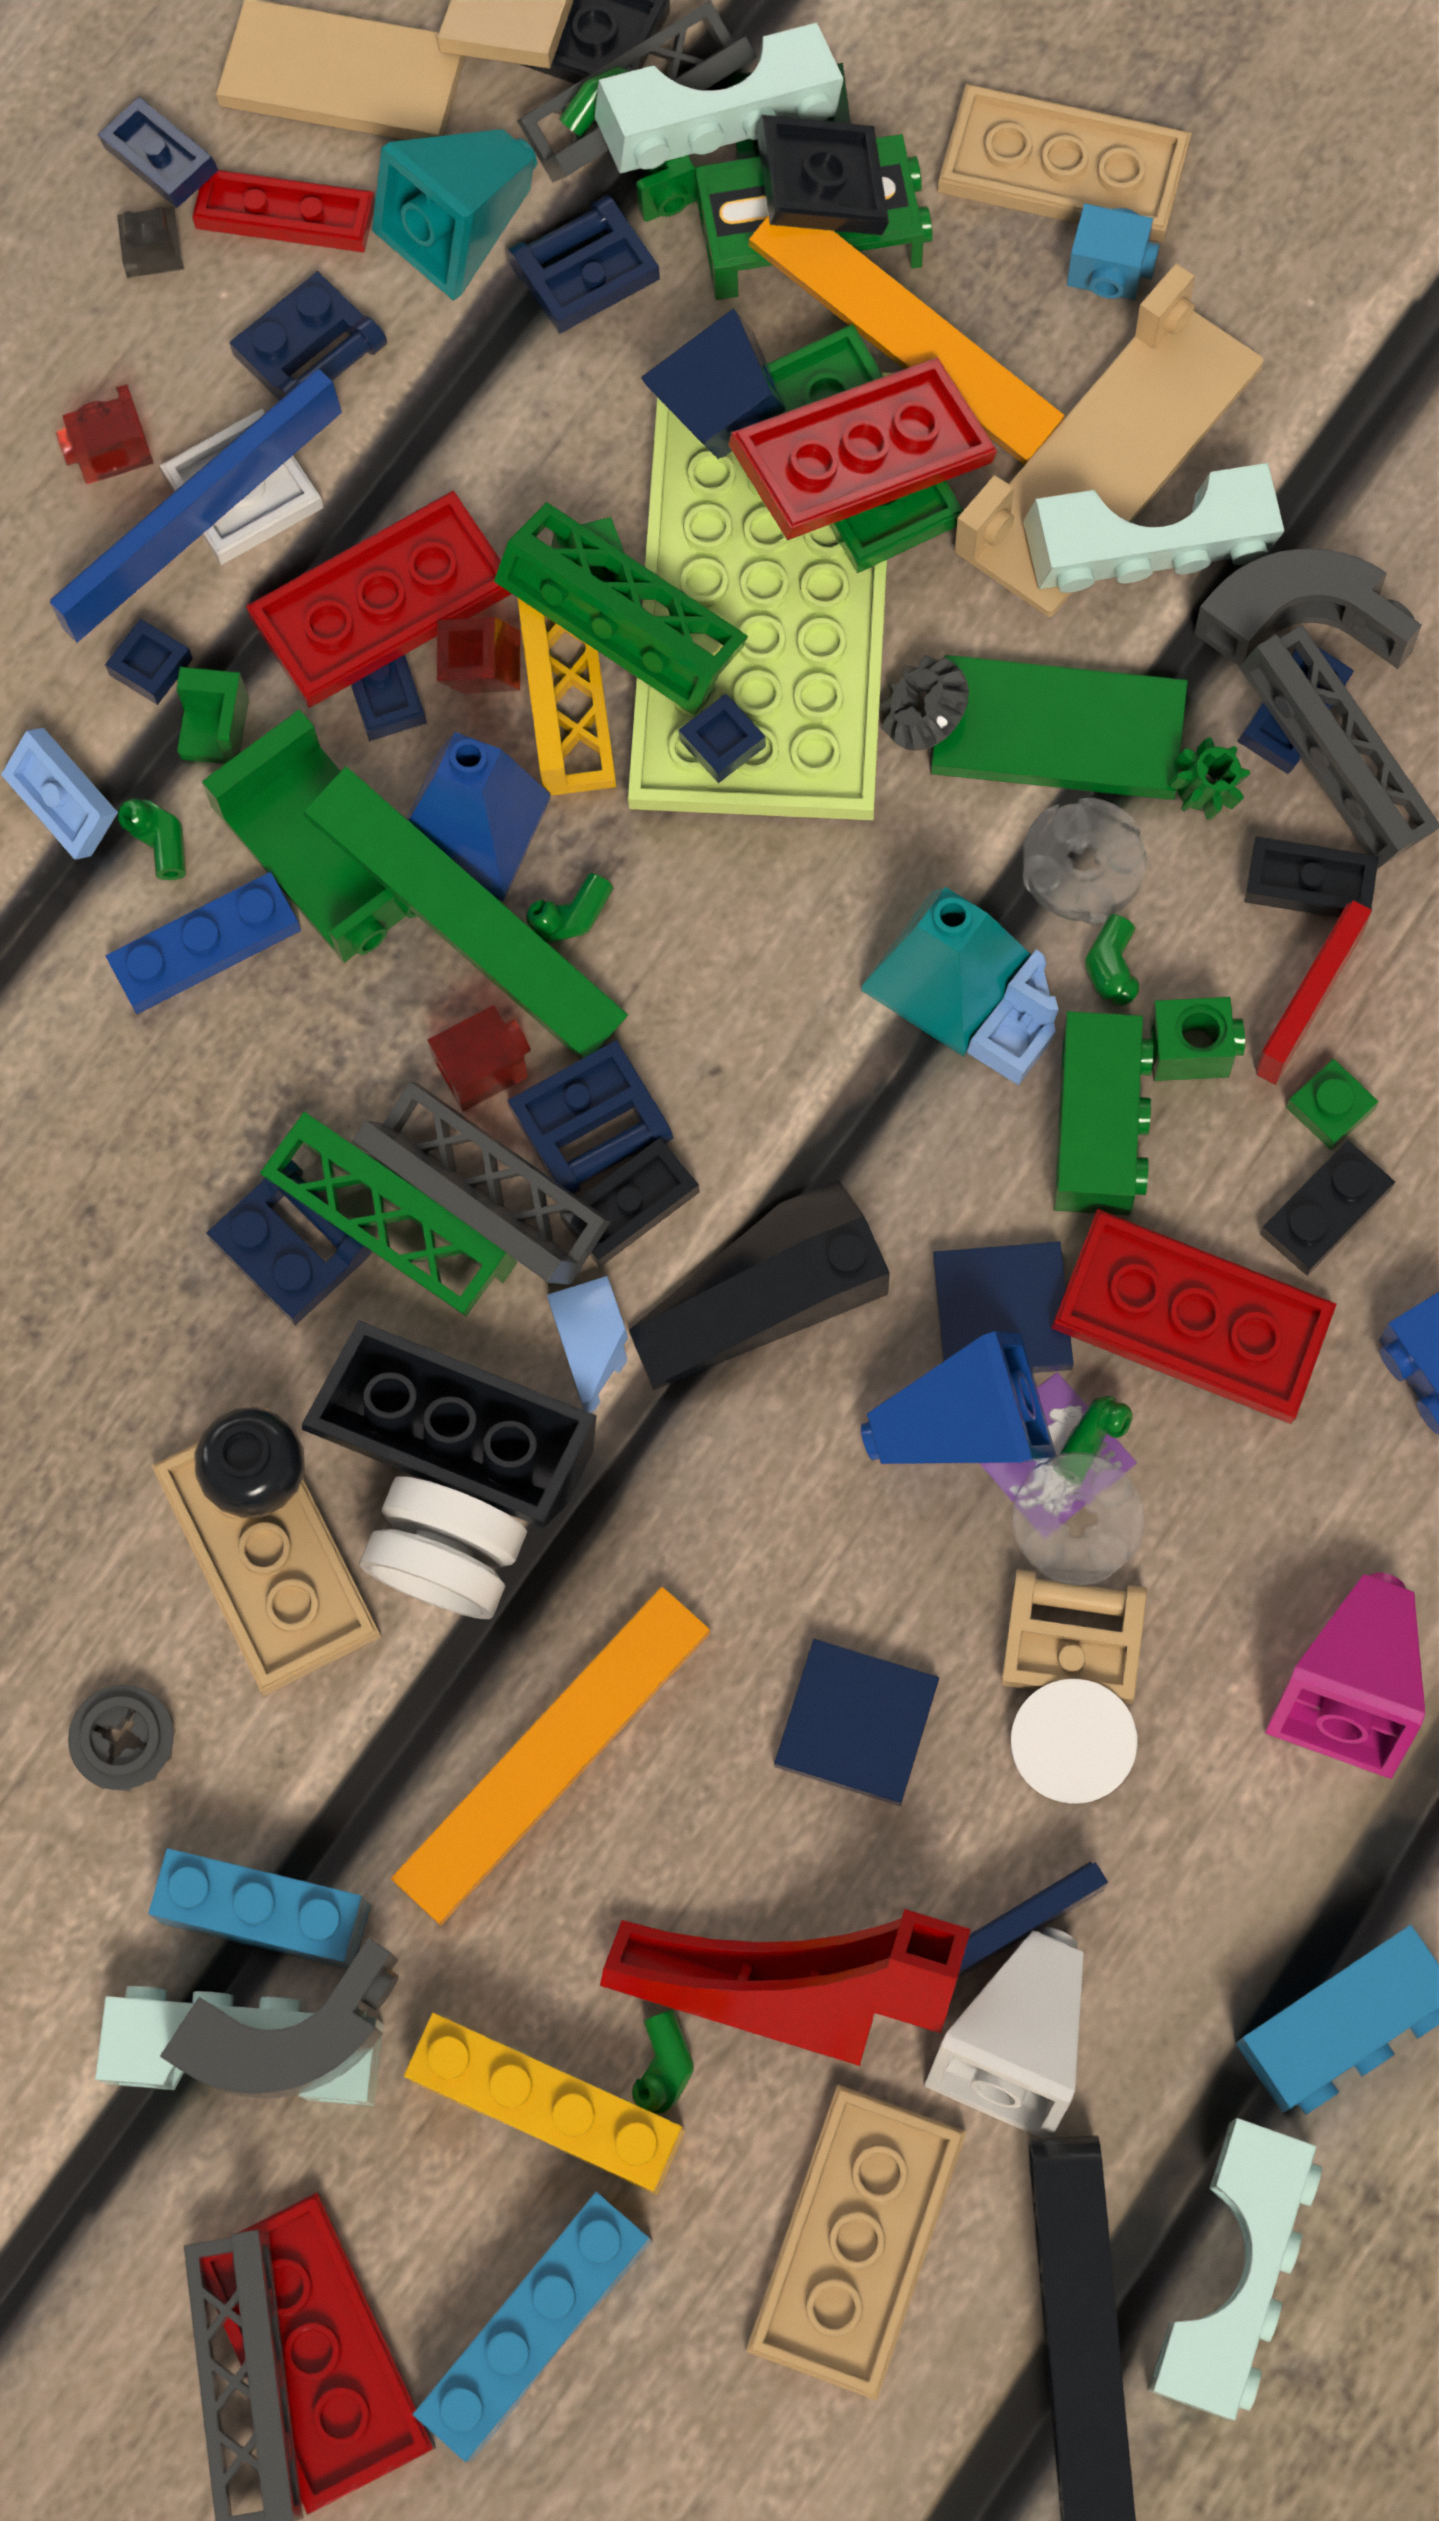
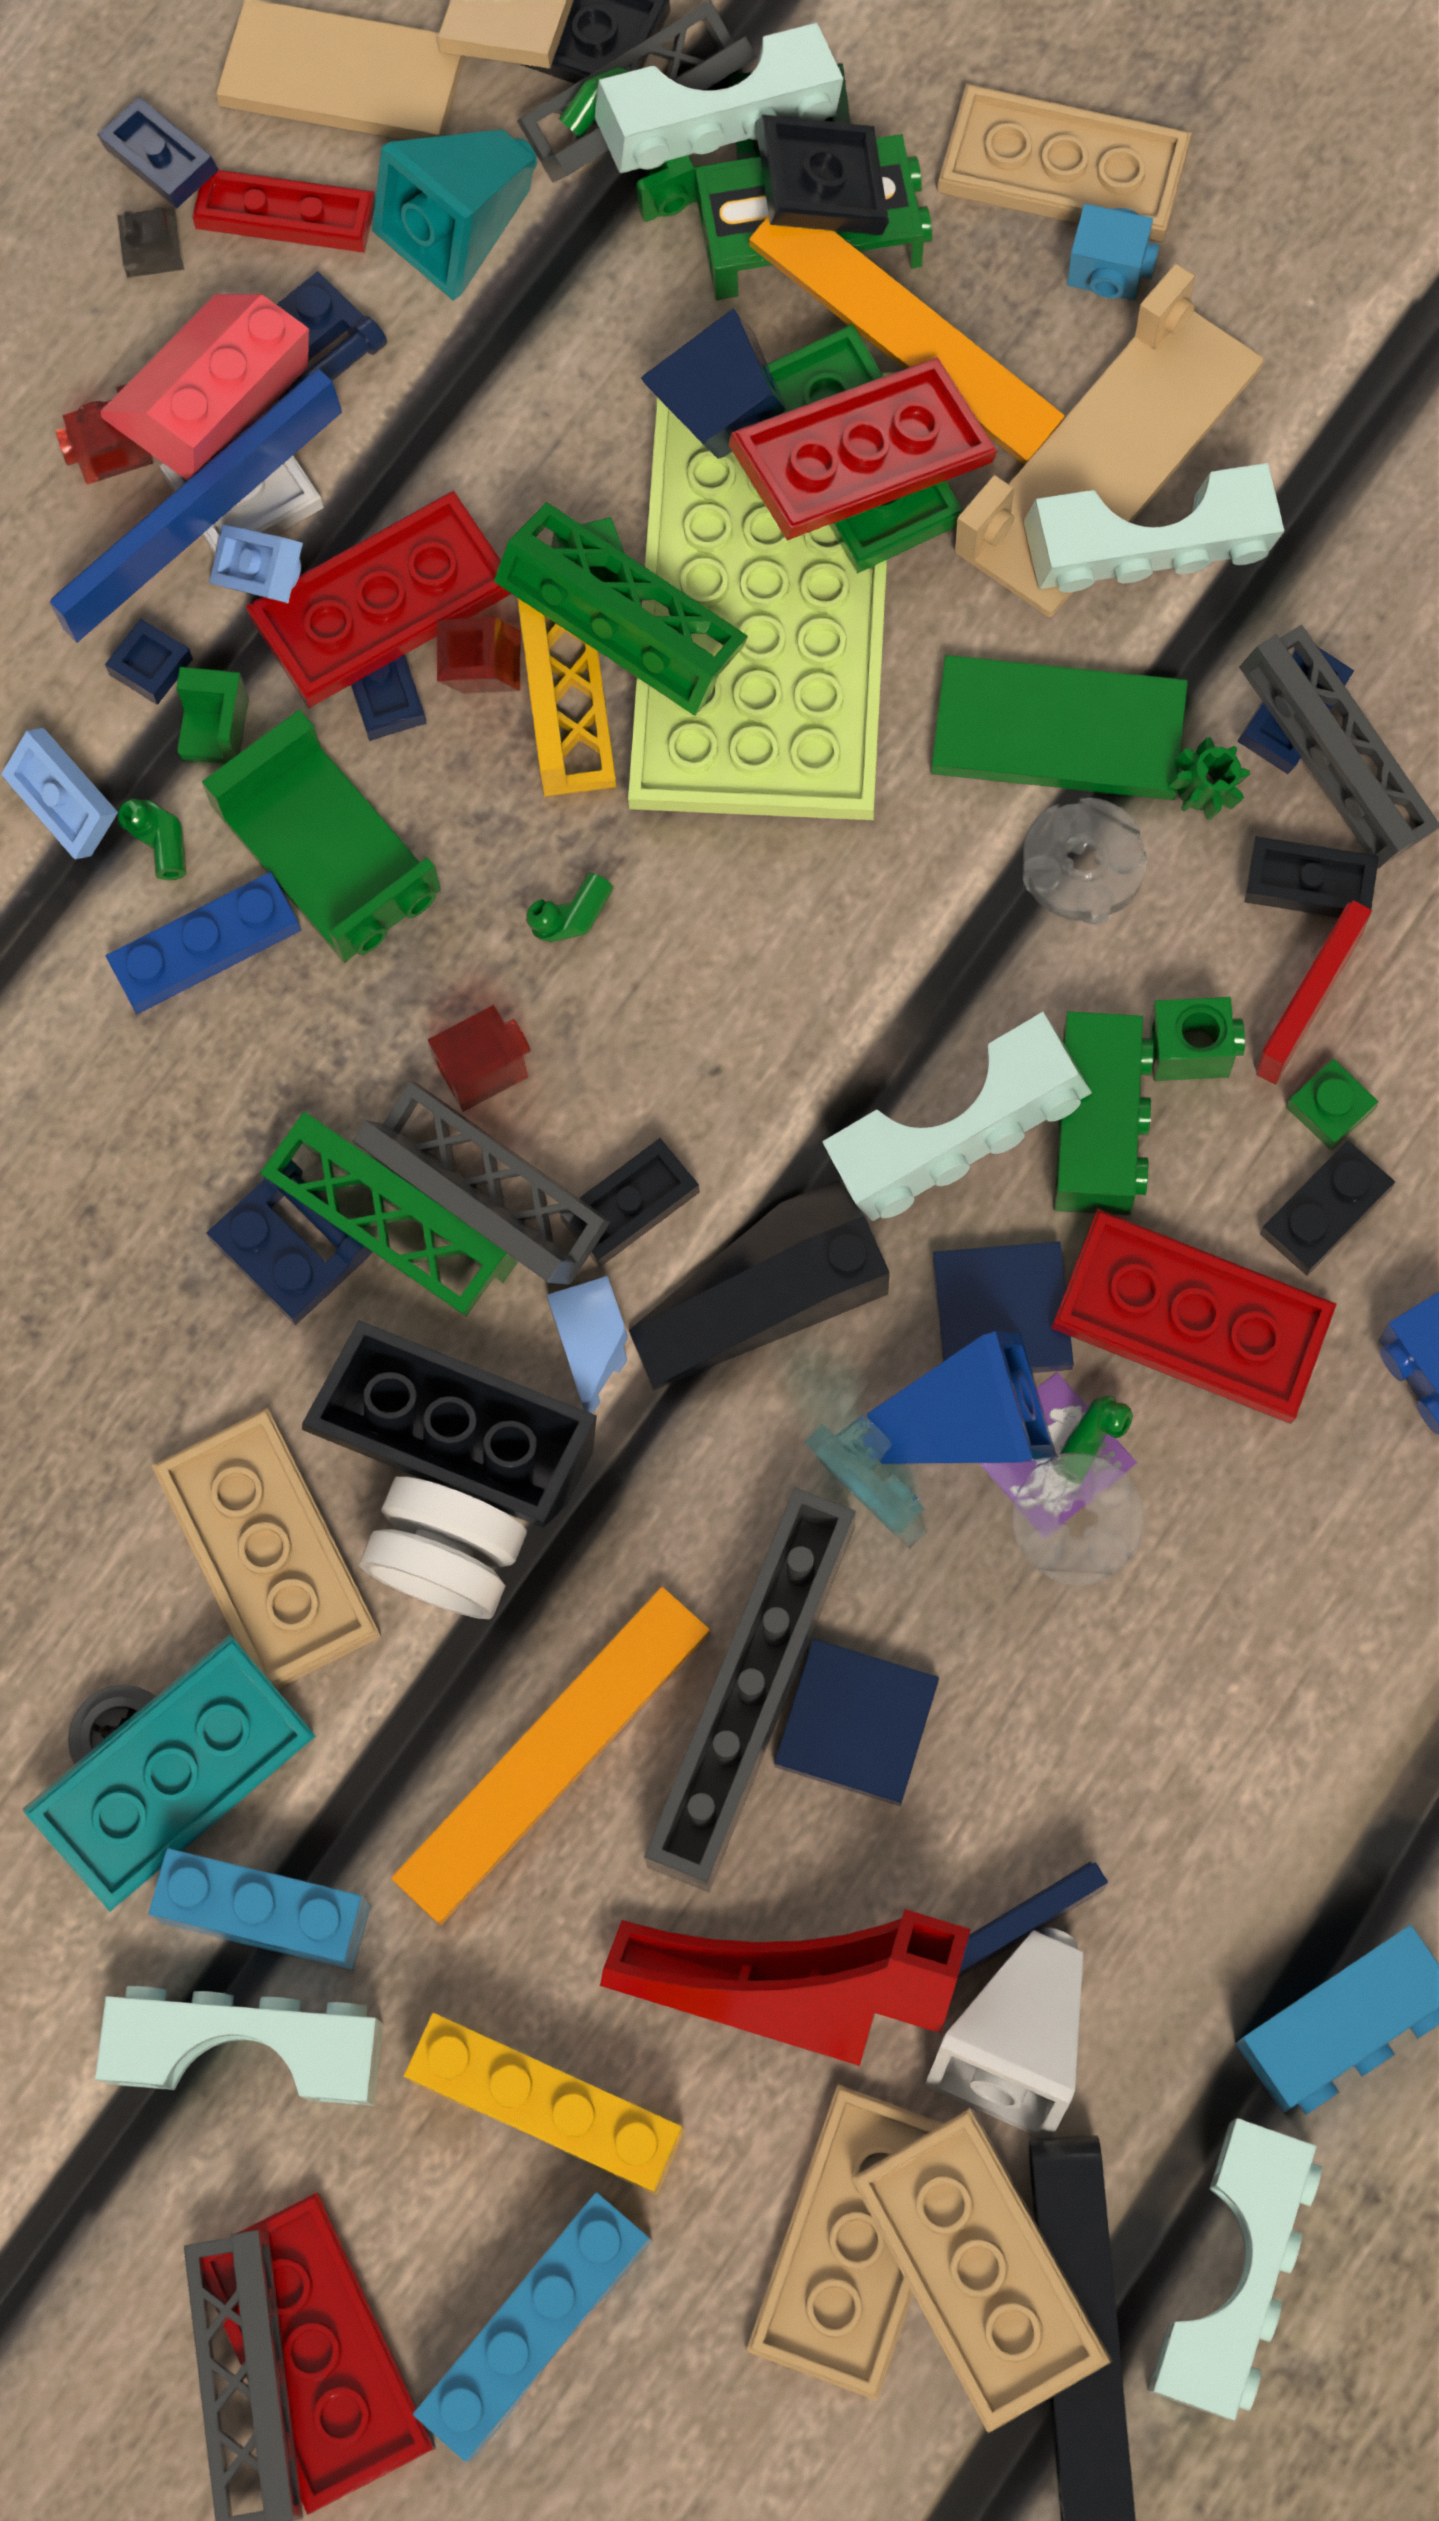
dark grey arch [160,1938,399,2098] -> none
black piece [194,1407,305,1518] -> none
green tile [303,766,628,1060] -> none
blue slope [406,732,550,901] -> none
dark blue plate [506,195,660,334] -> none
dark blue plate [507,1040,674,1194] -> none
green arm [632,2010,694,2114] -> none
dark blue plate [678,694,766,784] -> none
teal slope [861,887,1032,1057] -> none
dark grey gear [879,655,969,751] -> none
light blue slope [967,950,1059,1086] -> none
tan plate [1001,1569,1147,1705] -> none
white sticker [1011,1679,1137,1804] -> none
green arm [1085,914,1140,1006] -> none
dark grey arch [1194,548,1422,669] -> none
dark pink slope [1265,1572,1425,1779] -> none
none -> teal tile [22,1634,316,1912]
none -> coral slope [101,294,309,481]
none -> light blue plate [209,524,303,603]
none -> dark grey brick [644,1487,856,1893]
none -> clear light blue hinge [804,1415,927,1549]
none -> light aqua arch [822,1012,1092,1221]
none -> tan tile [851,2109,1113,2433]

